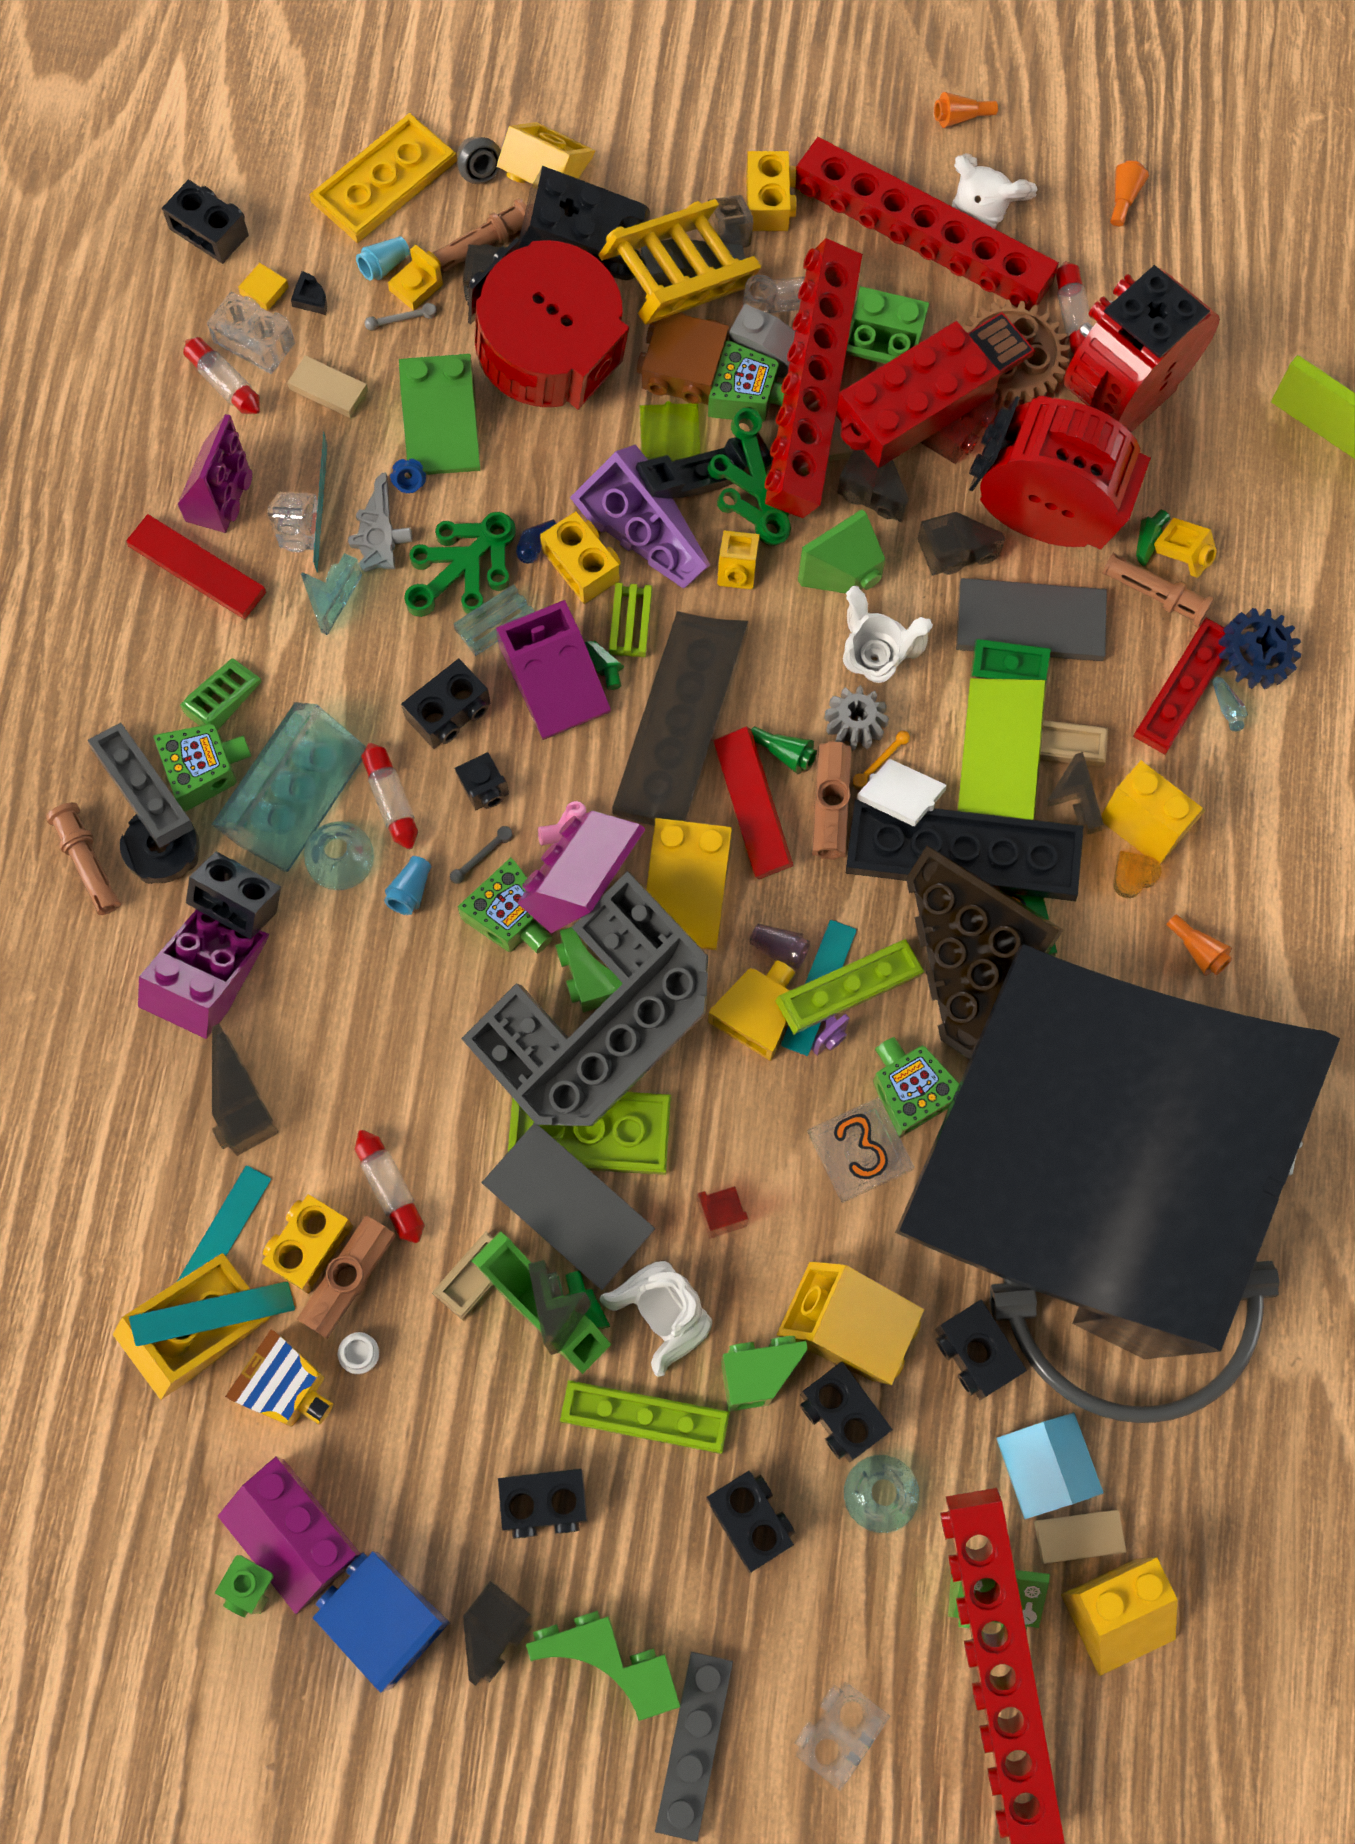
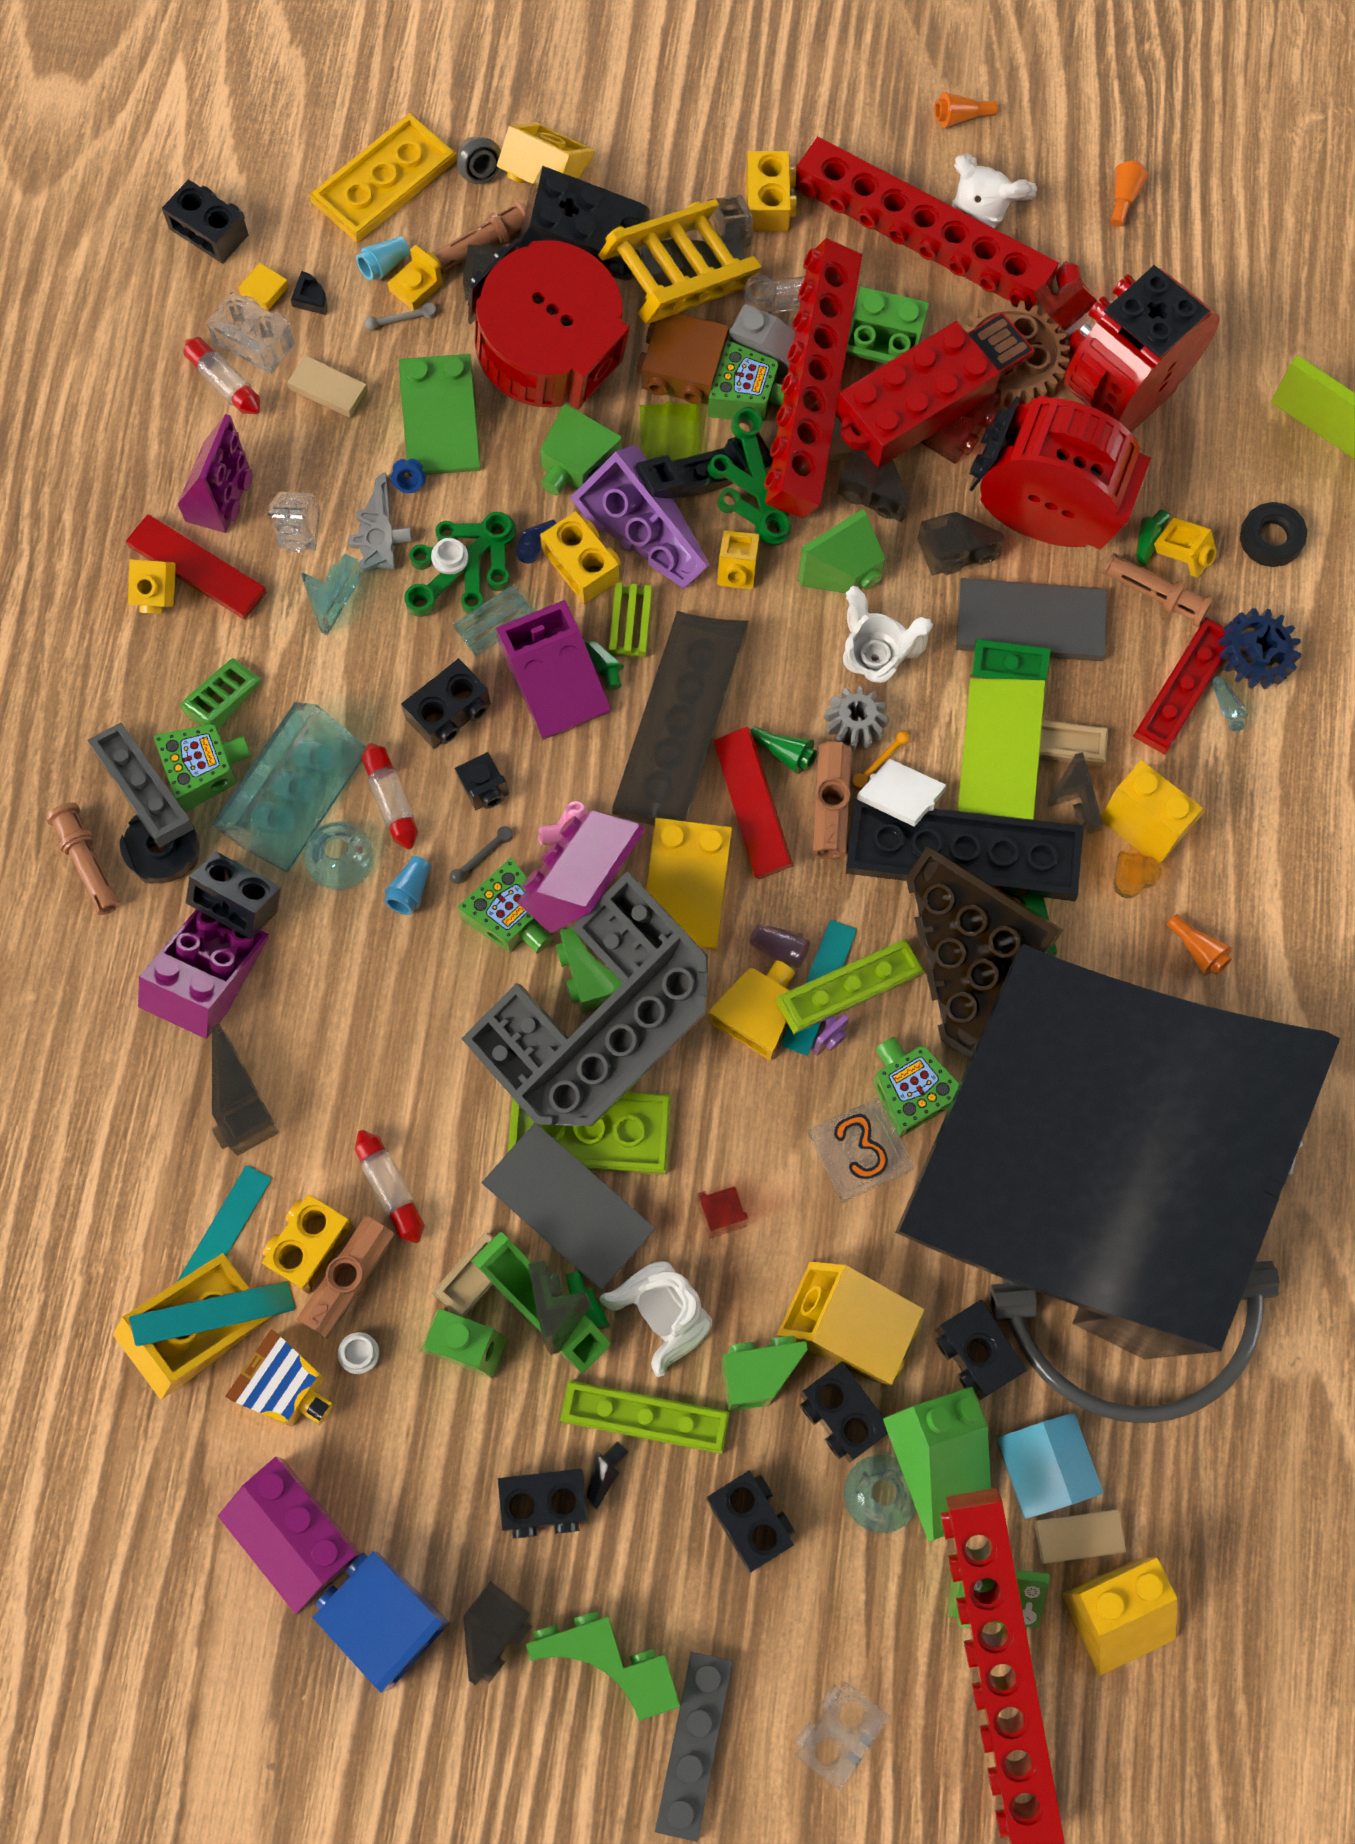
bright green bracket [215,1555,274,1618] -> none
teal sticker [313,432,328,573] -> none
none -> yellow brick [127,559,176,614]
none -> bright green torso [420,1309,507,1378]
none -> white plate [431,538,468,575]
none -> bright green torso [540,404,622,496]
none -> black bar [586,1441,629,1510]
none -> bright green slope [883,1387,991,1542]
none -> clear red panel [1034,278,1097,331]
none -> black tyre [1240,502,1308,567]

